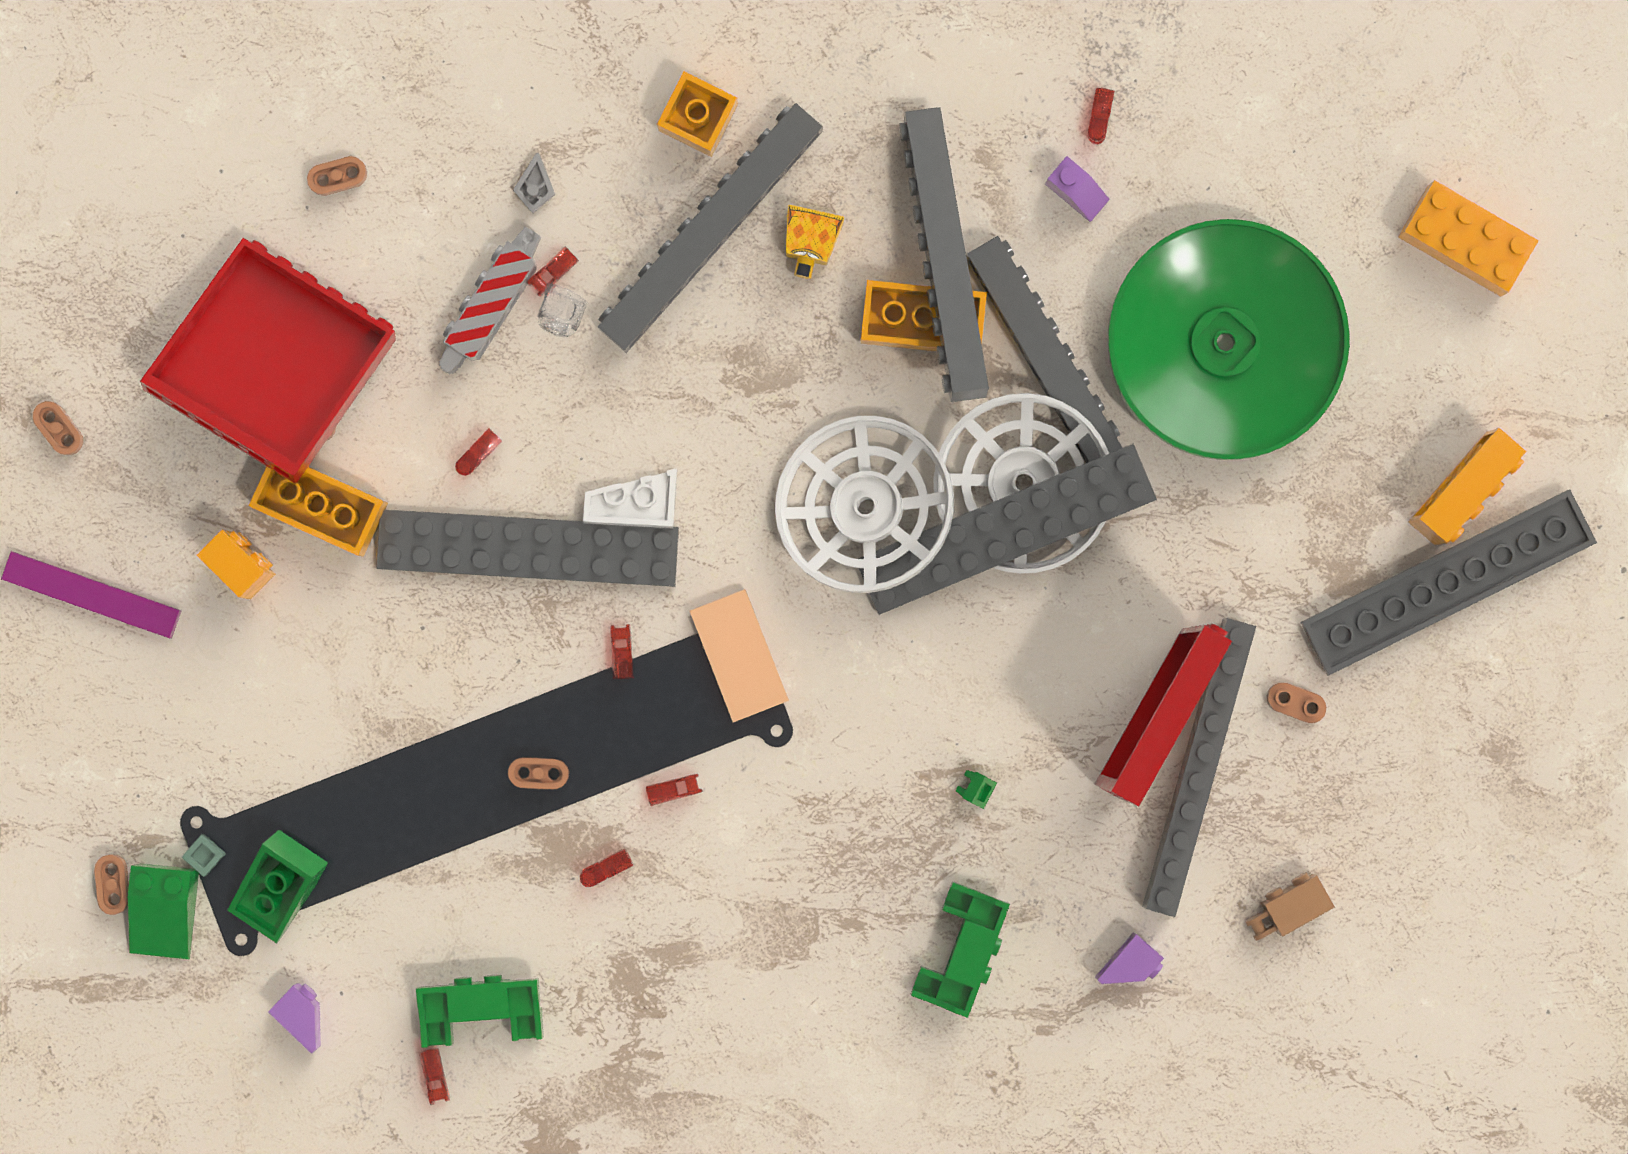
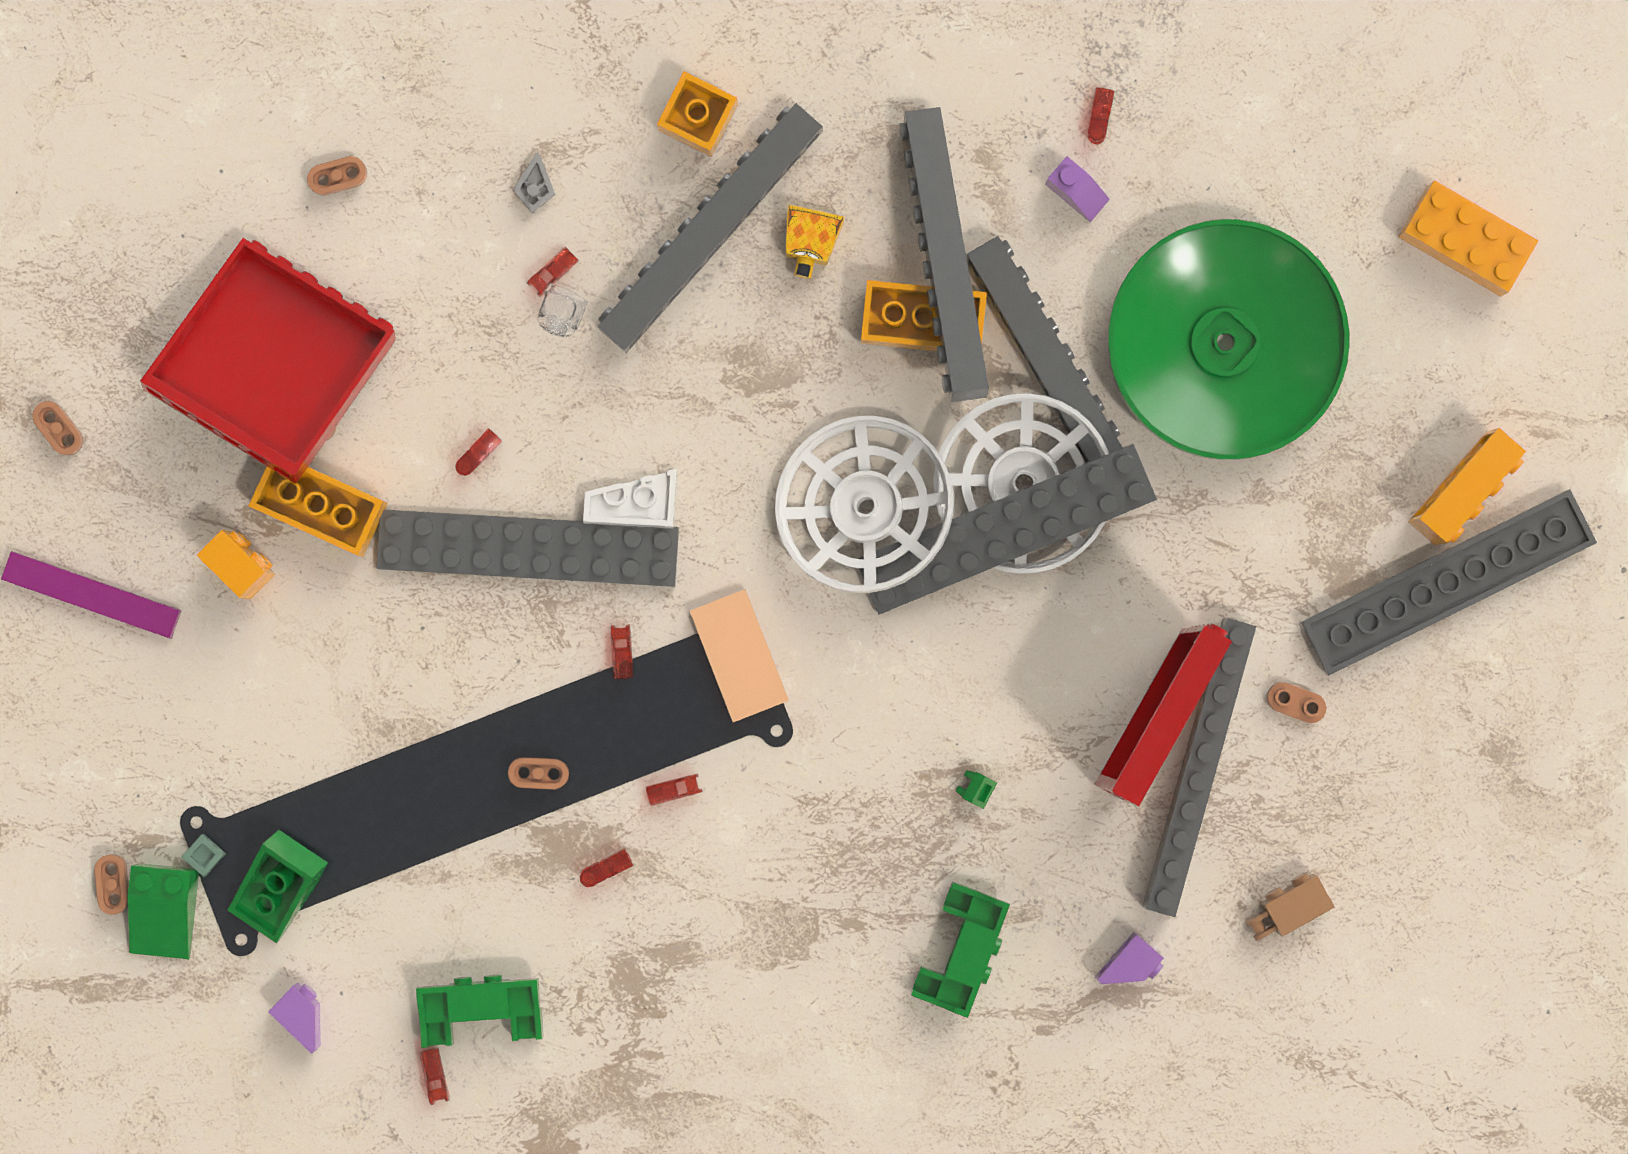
light grey hinge [439,227,541,375] -> none

